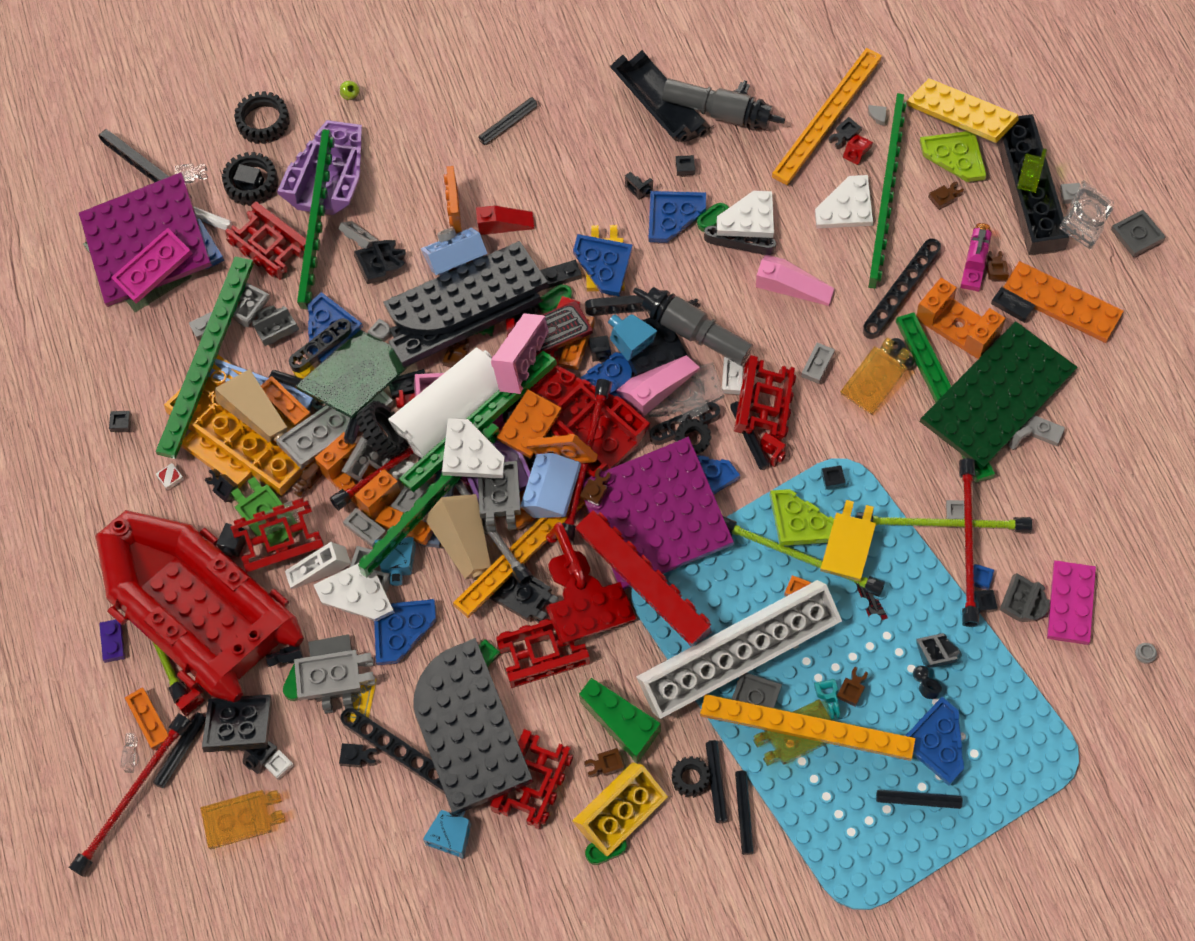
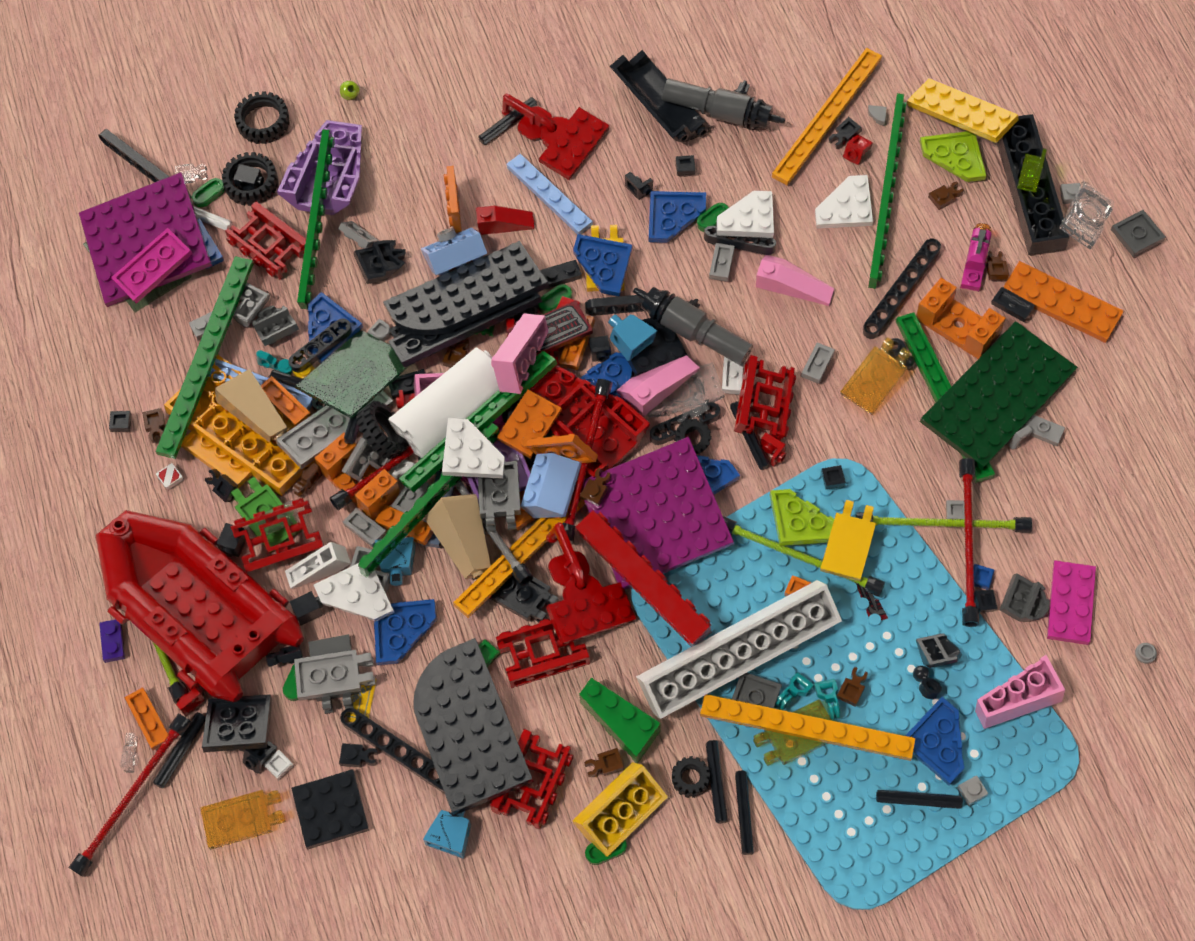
none -> reddish brown plate [142,408,166,443]
none -> green tile [192,178,225,208]
none -> teal piece [256,350,293,375]
none -> black brick [289,591,324,626]
none -> black plate [291,769,370,850]
none -> red plate [502,93,609,180]
none -> light blue plate [506,154,593,235]
none -> light grey plate [709,243,735,282]
none -> teal piece [776,672,814,710]
none -> light grey plate [957,775,988,806]
none -> bright pink wedge [975,655,1065,729]

